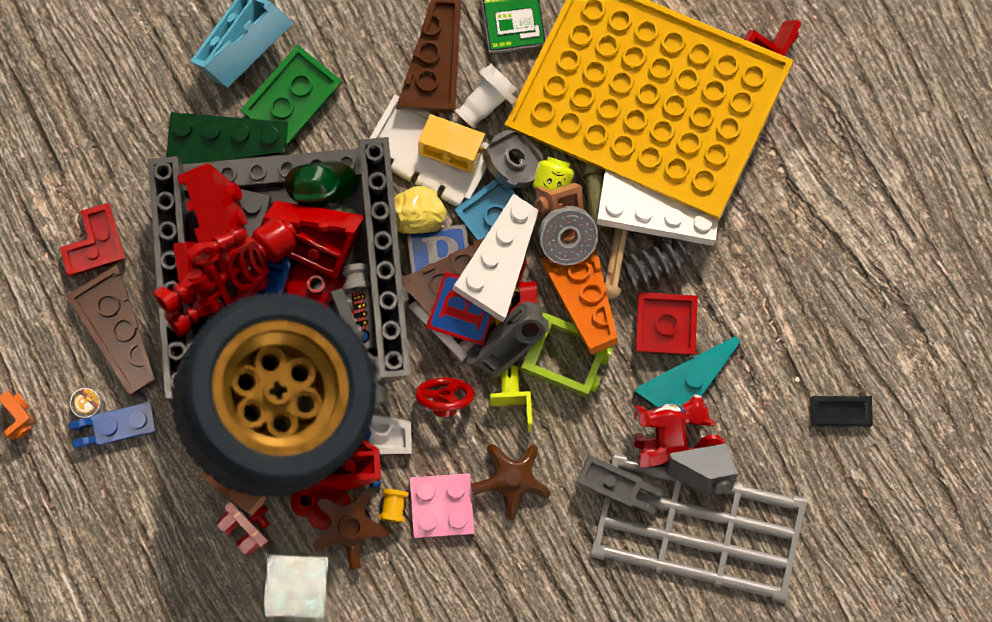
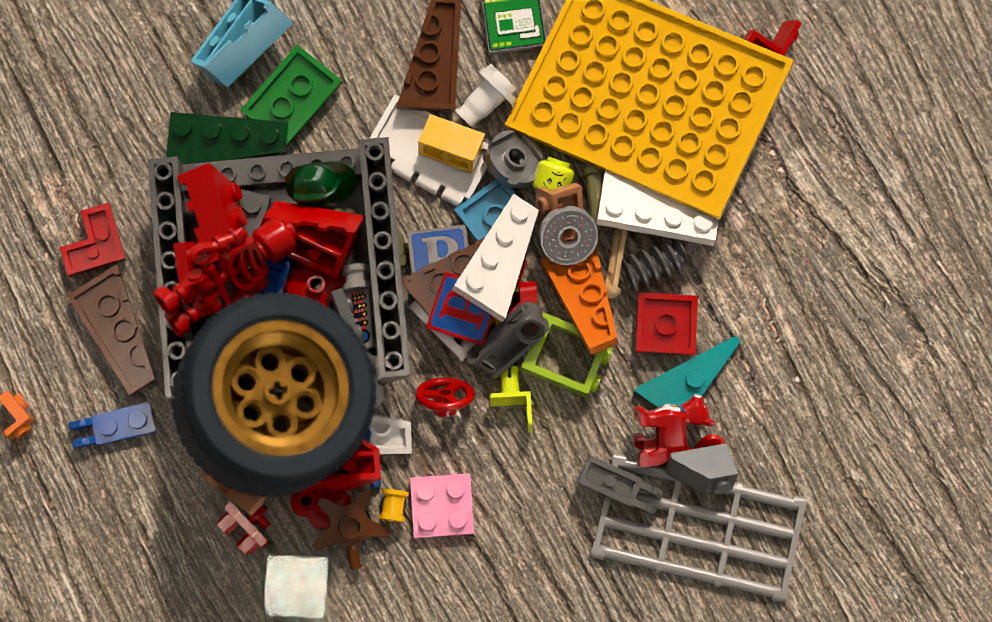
tile [70,388,102,419] -> none
light yellow hair [394,186,447,234] -> none
reddish brown animal [471,444,551,520] -> none
black tile [811,396,873,427] -> none

